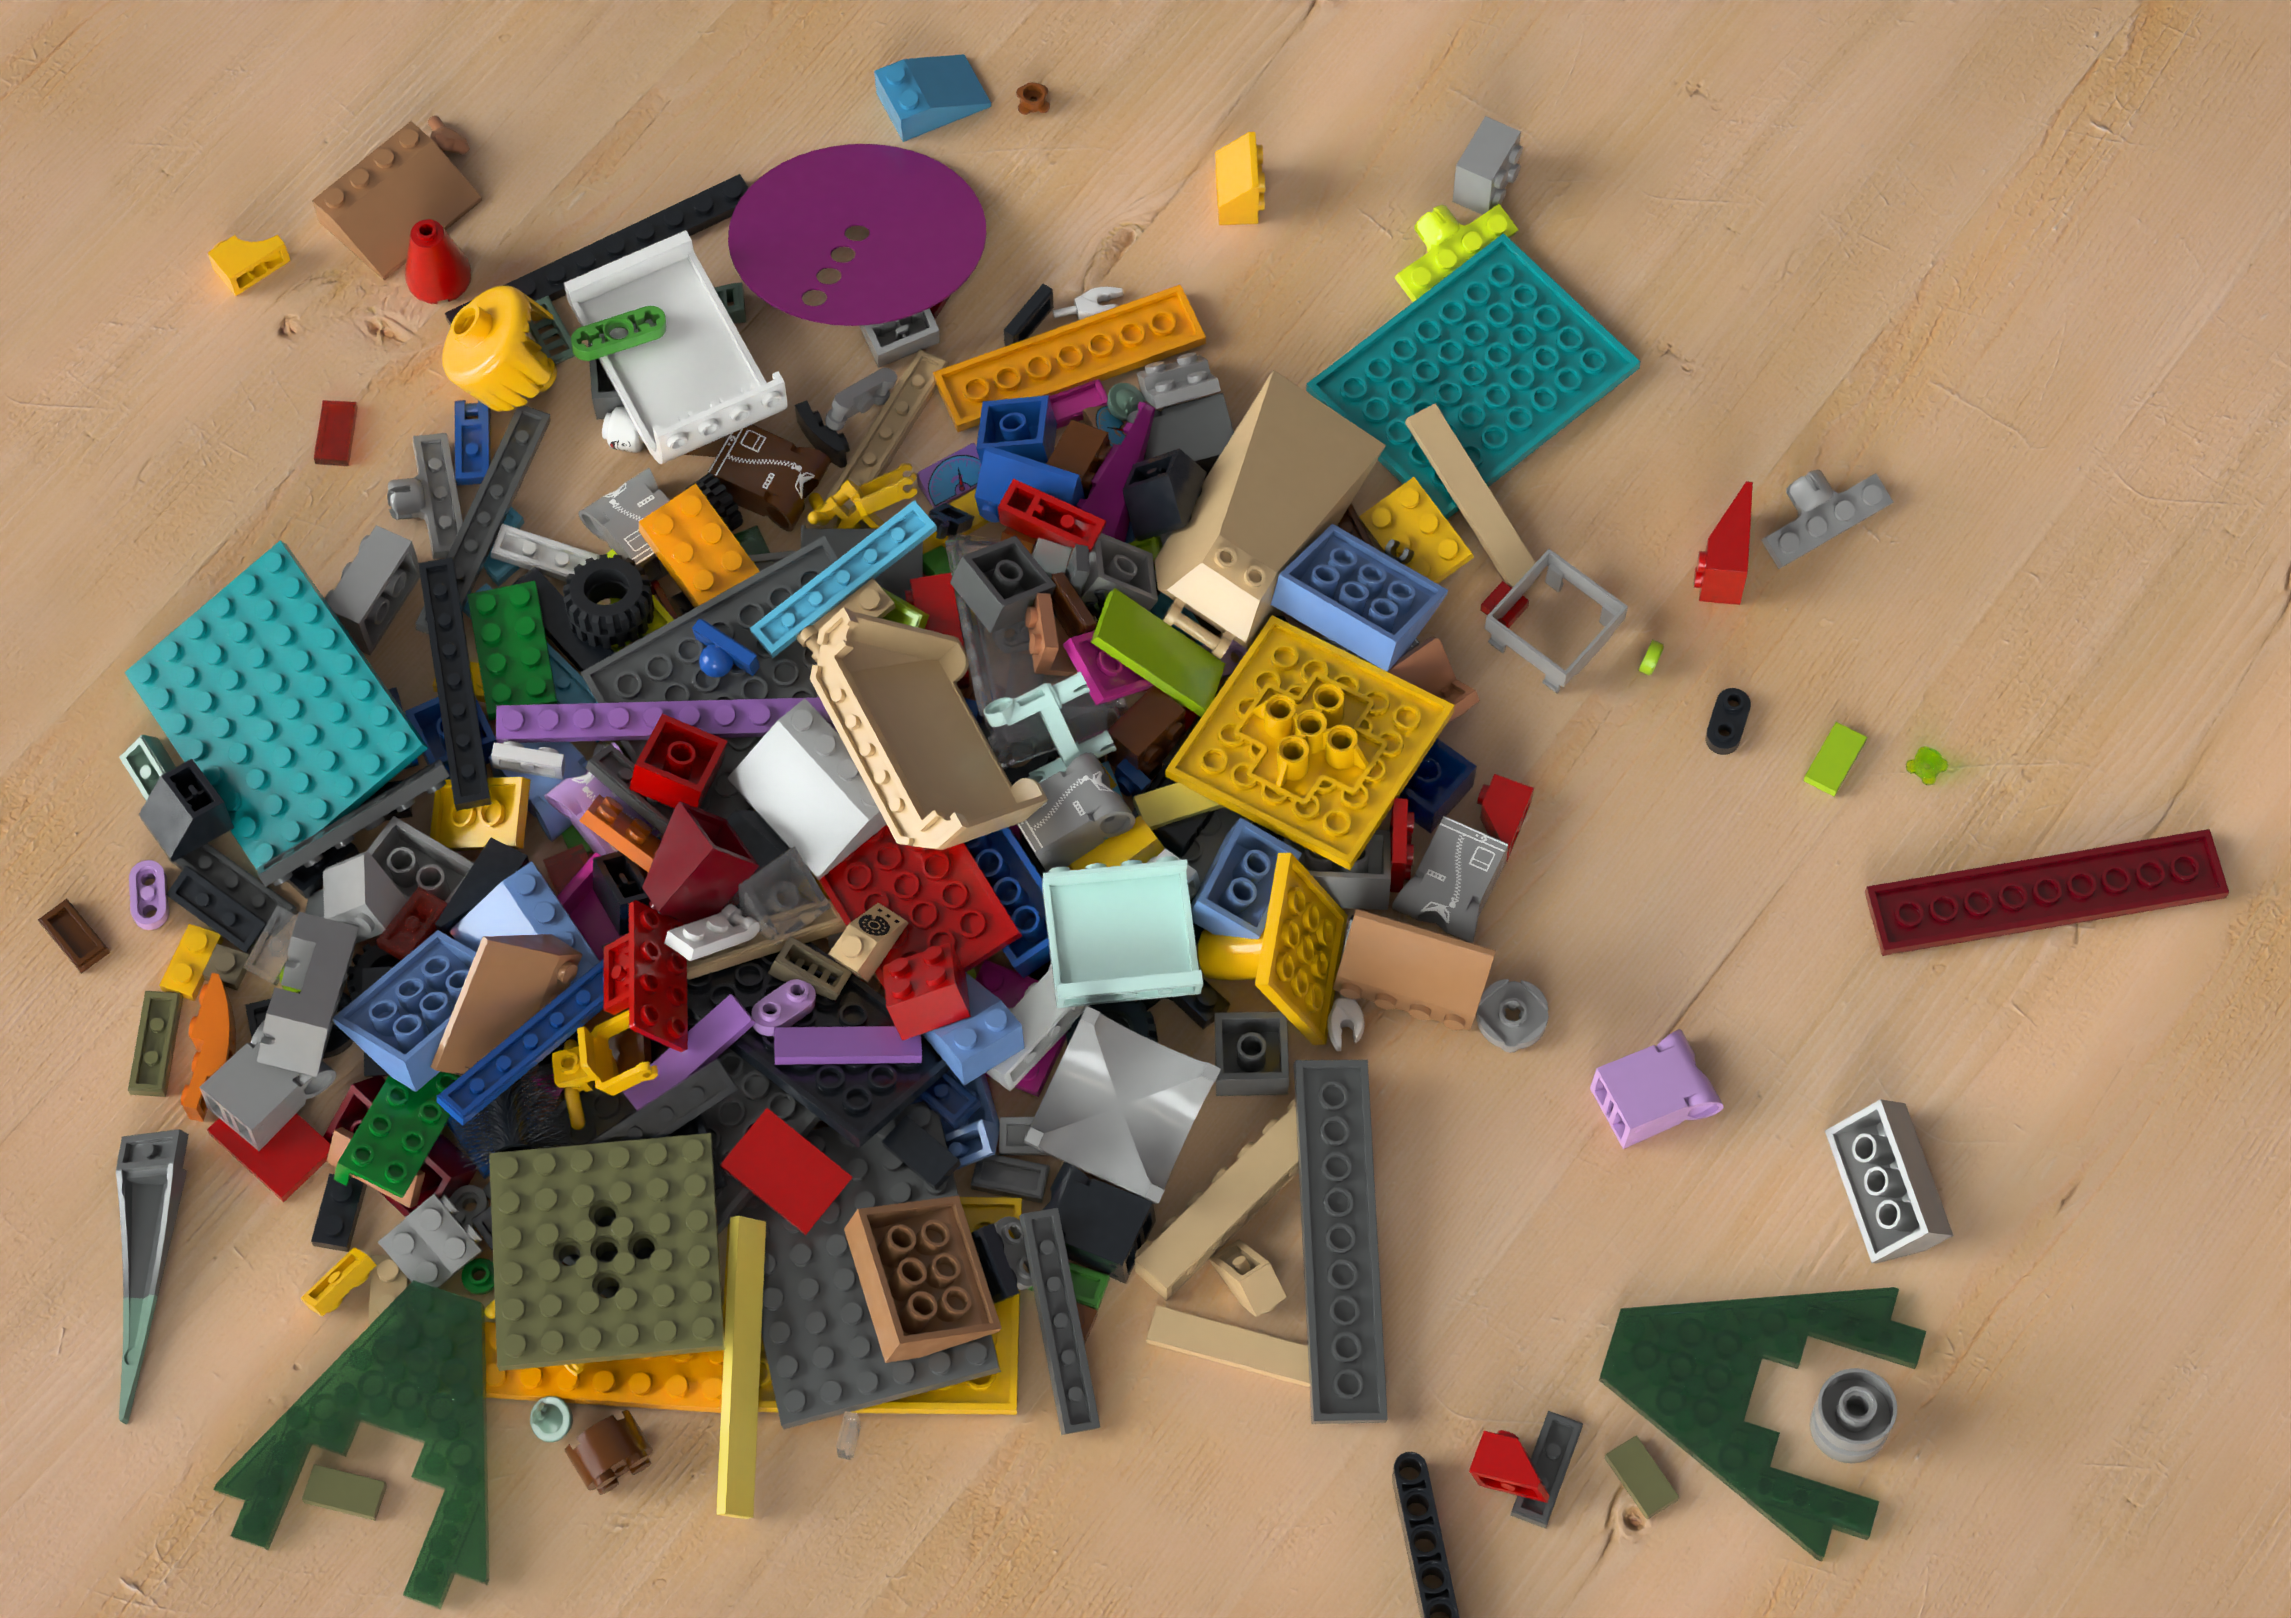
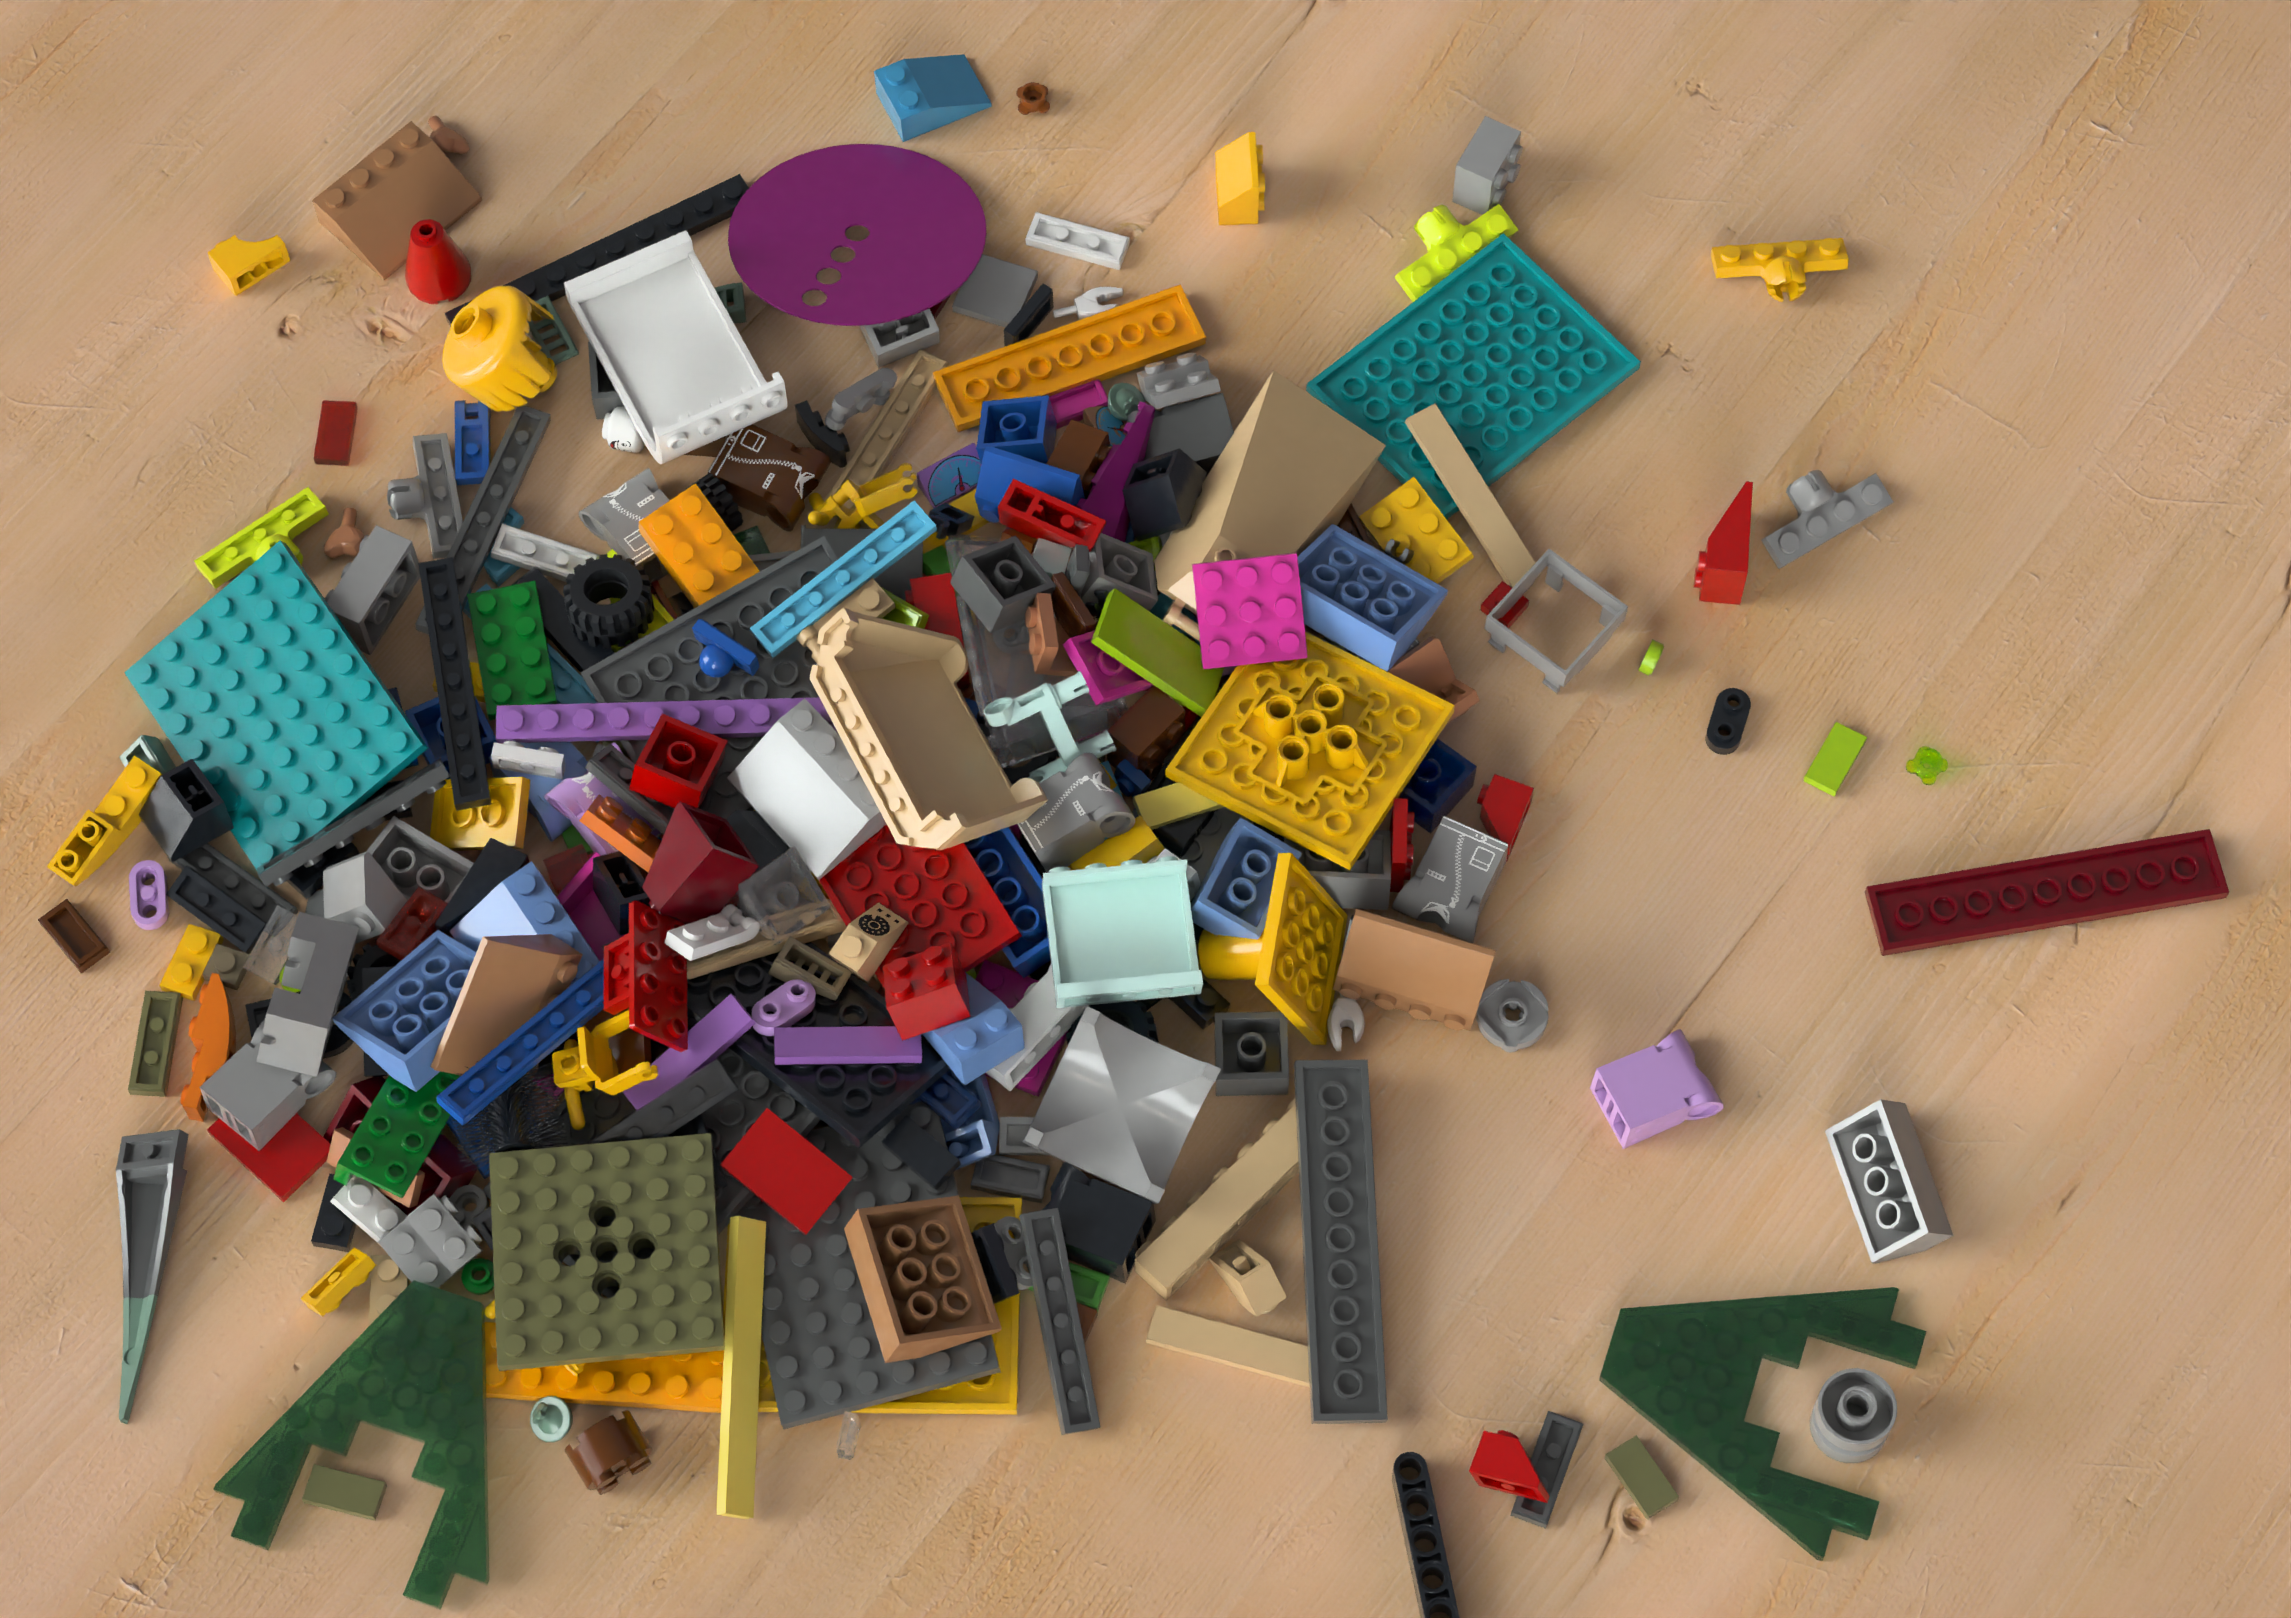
bright green beam [571,306,666,361] -> none
none -> yellow slope [47,755,163,887]
none -> neon yellow plate [194,487,329,589]
none -> nougat rock [324,508,365,558]
none -> white plate [330,1175,407,1244]
none -> light grey tile [952,254,1038,328]
none -> white tile [1025,212,1130,270]
none -> dark pink plate [1192,553,1308,669]
none -> yellow plate [1711,238,1849,302]

